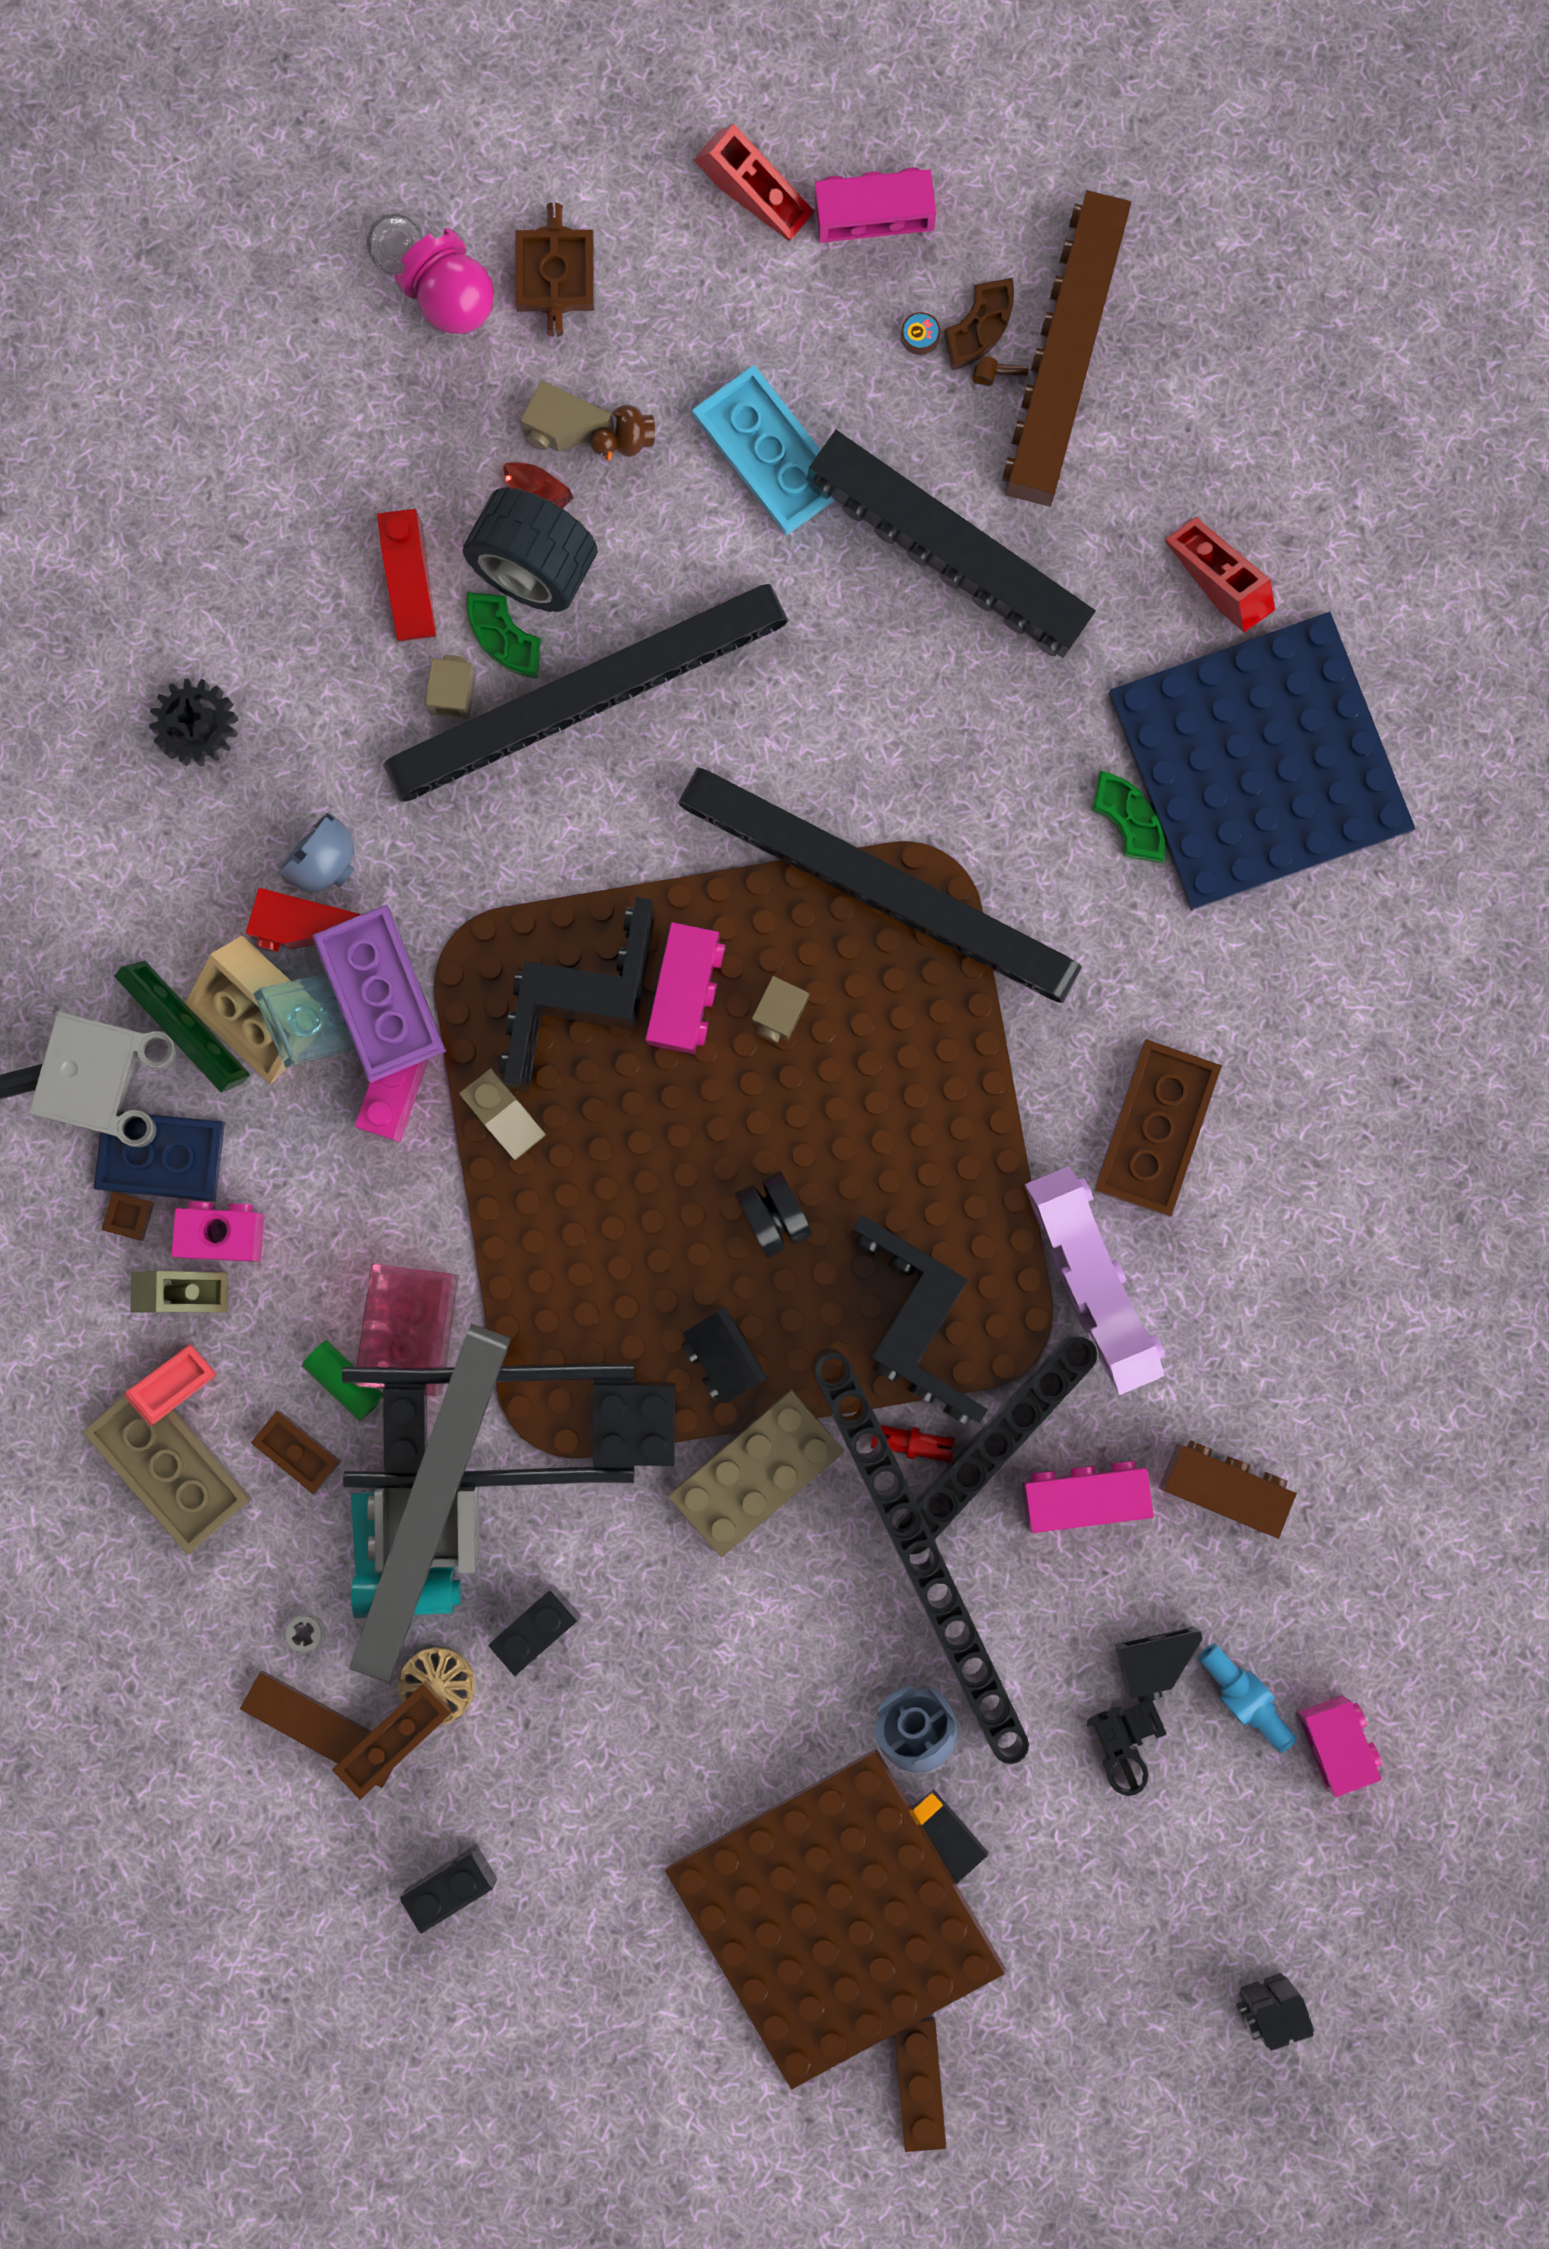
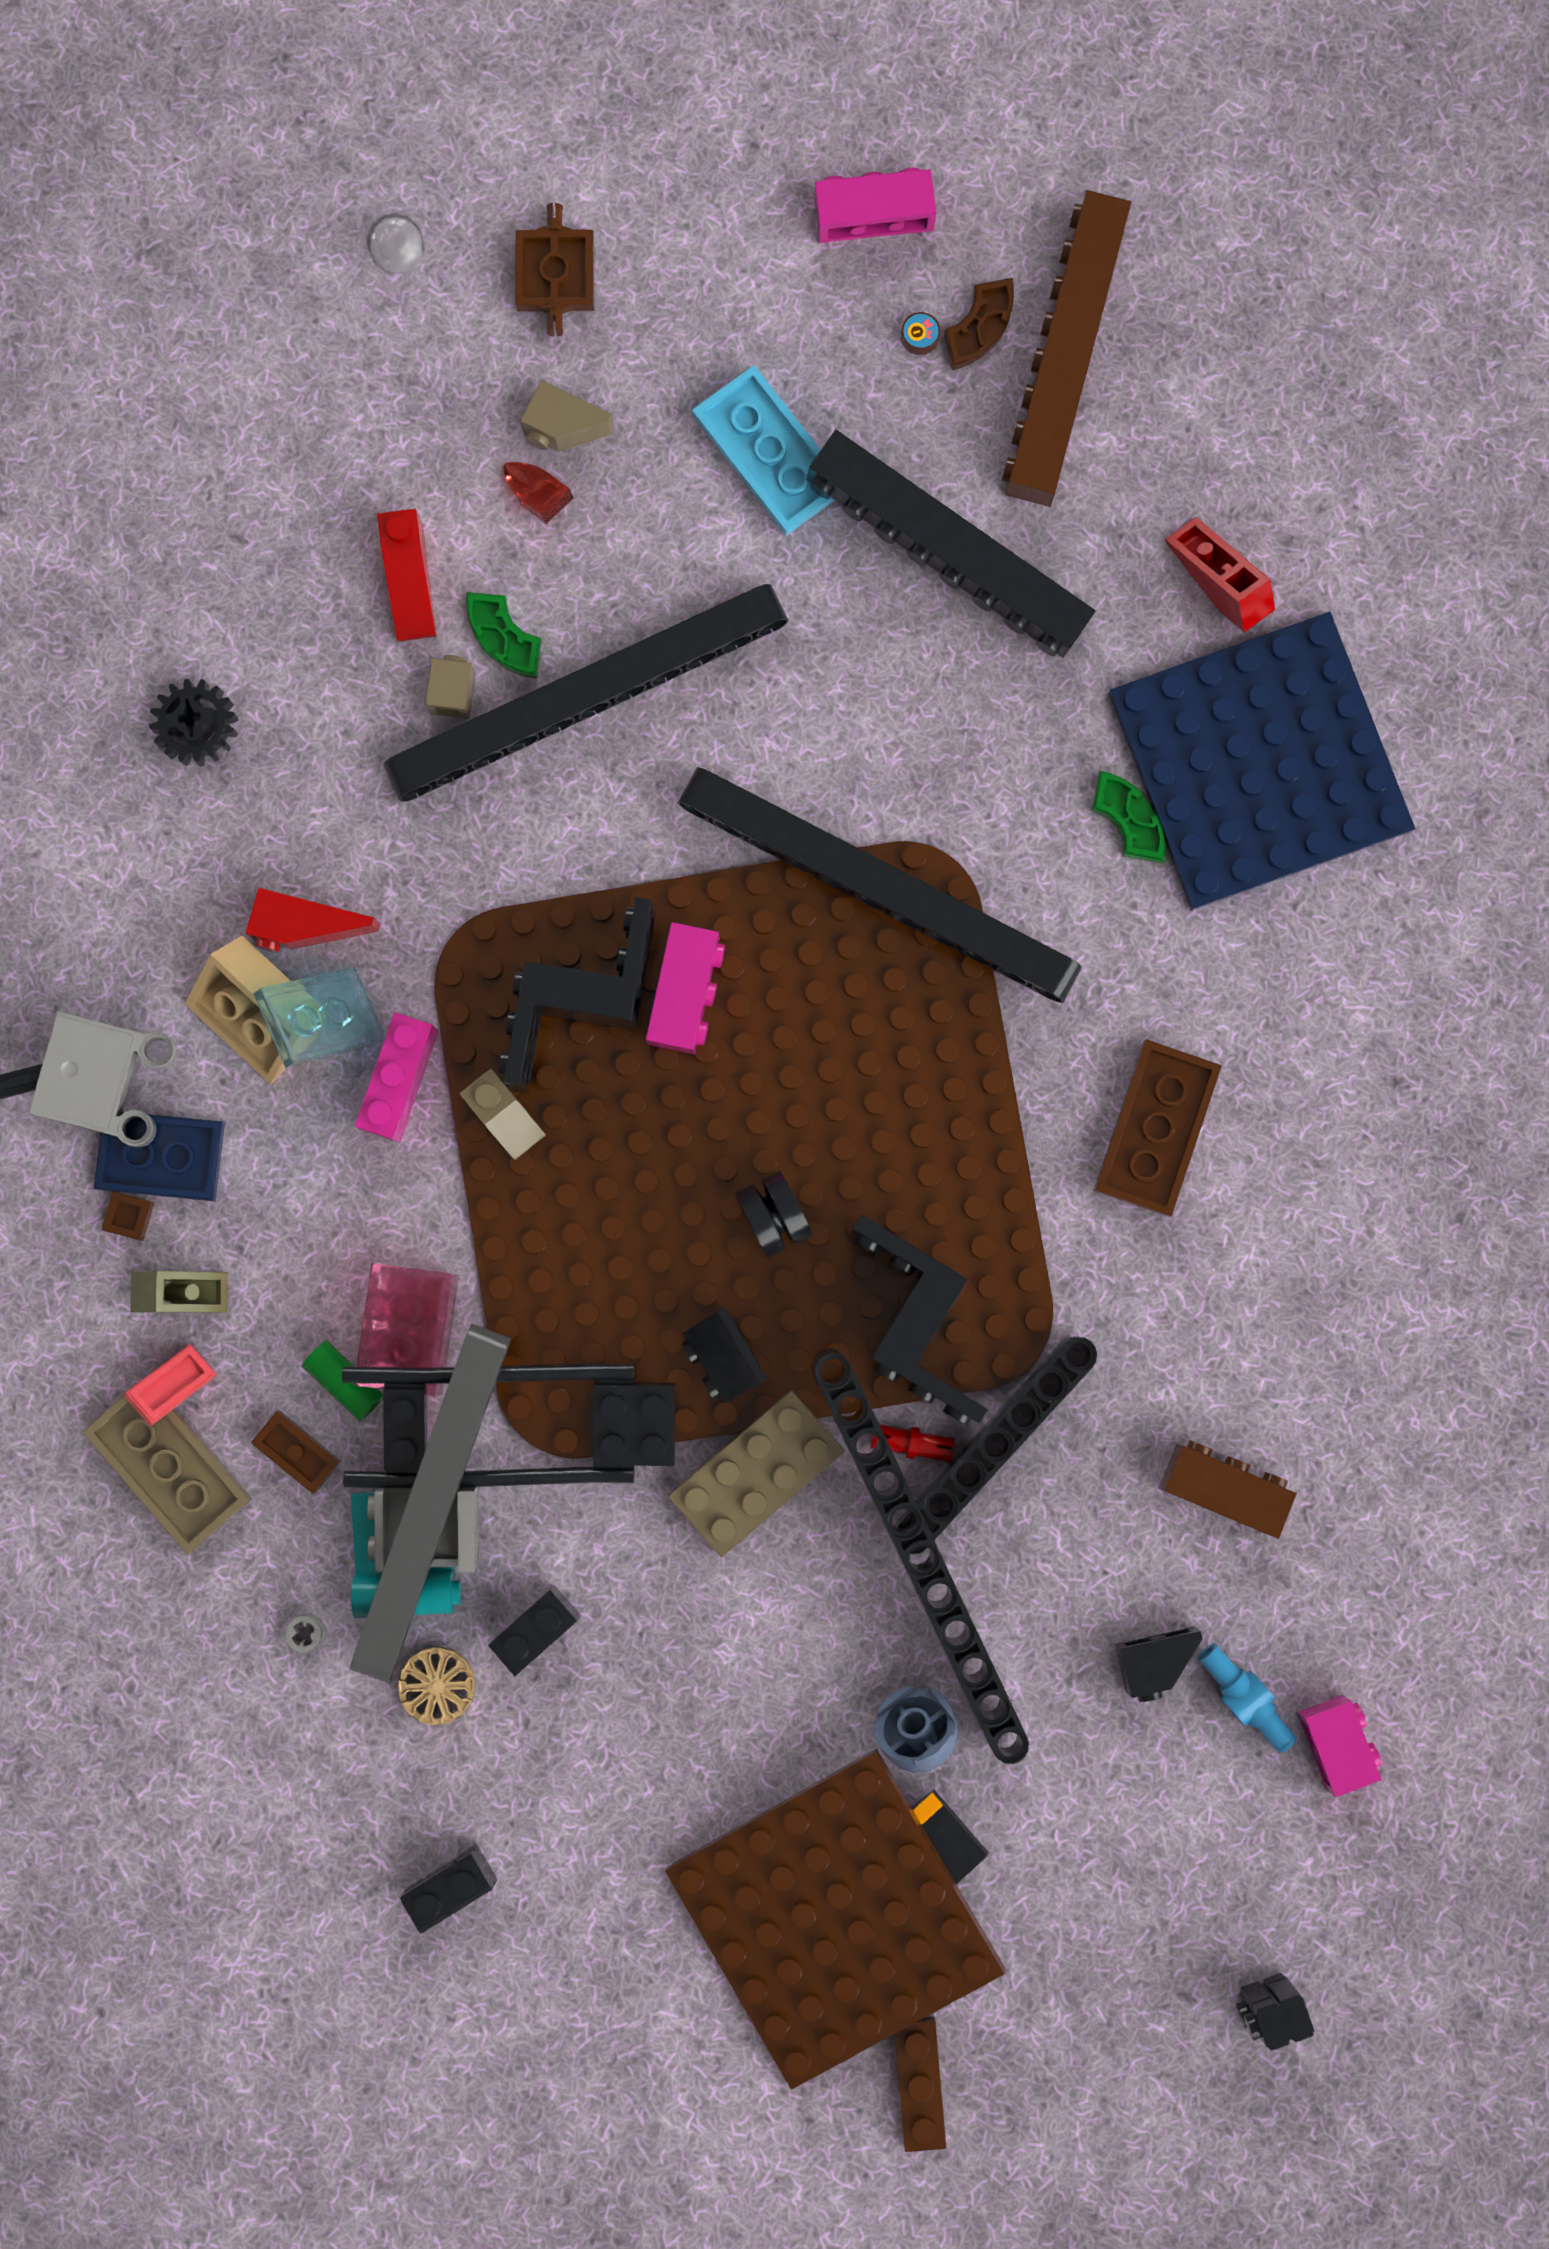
dark green tile [114,960,250,1092] -> none
dark pink brick [172,1201,264,1262] -> none
reddish brown tile [240,1671,394,1788] -> none
sand blue cylinder [278,812,355,892] -> none
medium lavender tile [312,904,446,1082] -> none
reddish brown plate [332,1681,453,1800] -> none
dark pink tile [394,228,494,334] -> none
black wheel [462,487,598,612] -> none
reddish brown animal [590,405,655,461] -> none
red slope [693,123,814,241] -> none
dark tan brick [752,976,809,1043] -> none
reddish brown hand [972,356,1029,386] -> none
dark pink brick [1022,1460,1154,1533] -> none
lavender brick [1025,1166,1165,1395] -> none
black piece [1087,1701,1167,1796] -> none

